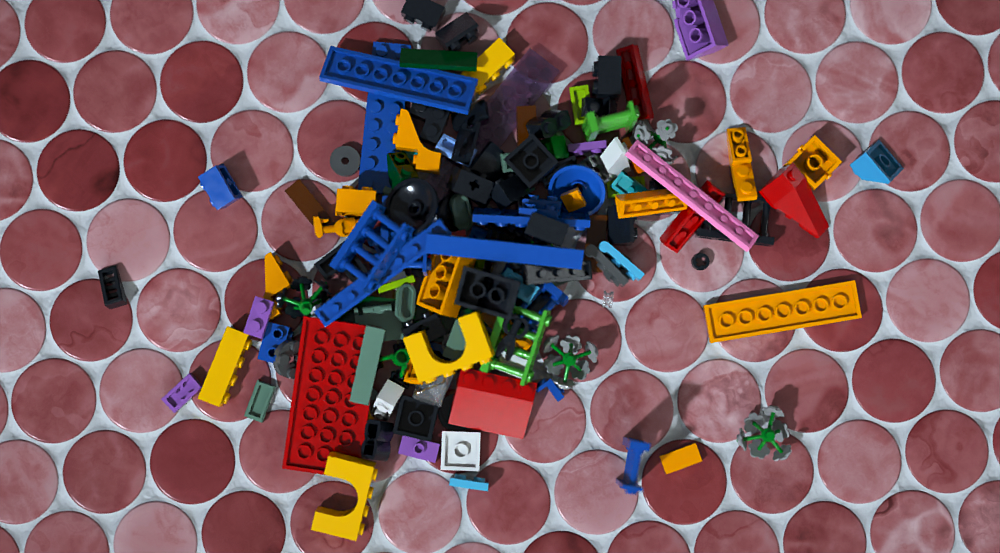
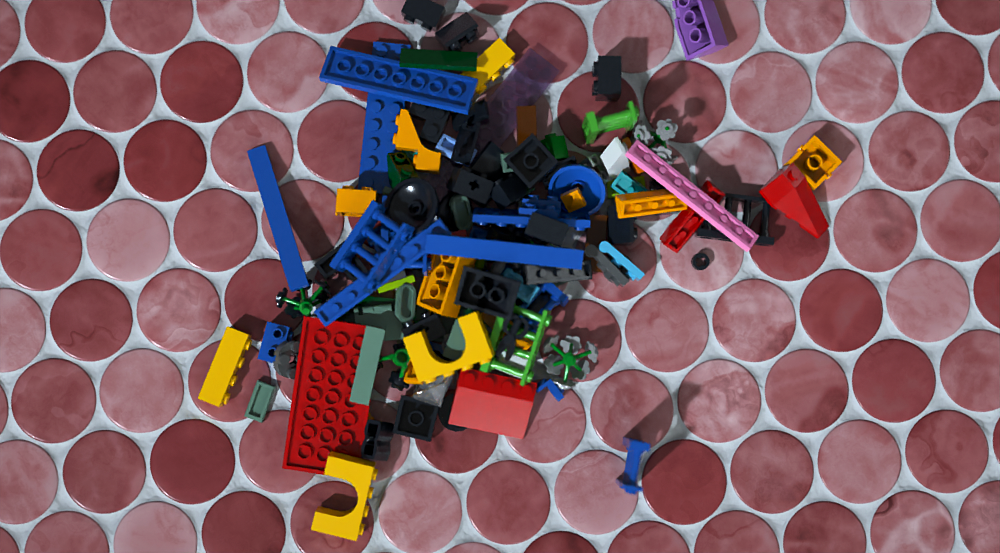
black slope [98,265,128,309] -> none
medium lavender plate [161,373,203,413] -> none
blue brick [198,164,243,210] -> none
medium lavender plate [243,296,275,339] -> none
light orange arch [263,252,293,322] -> none
reddish brown tile [285,179,335,227] -> none
light orange piece [313,216,359,238] -> none
dark grey piece [330,146,361,177] -> none
white slope [371,379,405,421] -> none
medium lavender plate [398,436,440,463] -> none
white plate [441,431,481,471] -> none
medium azure plate [449,474,489,491] -> none
black brick [526,110,572,138] -> none
medium lavender plate [567,140,607,157] -> none
lime plate [569,85,590,126] -> none
black slope [581,97,617,118] -> none
clear bush [602,290,614,308] -> none
red slope [616,44,654,122] -> none
light orange tile [659,443,702,474] -> none
light orange plate [703,280,862,343] -> none
light orange slope [726,127,758,202] -> none
light grey plant [736,405,792,461] -> none
dark azure slope [850,140,904,184] -> none
none -> blue tile [247,145,310,292]

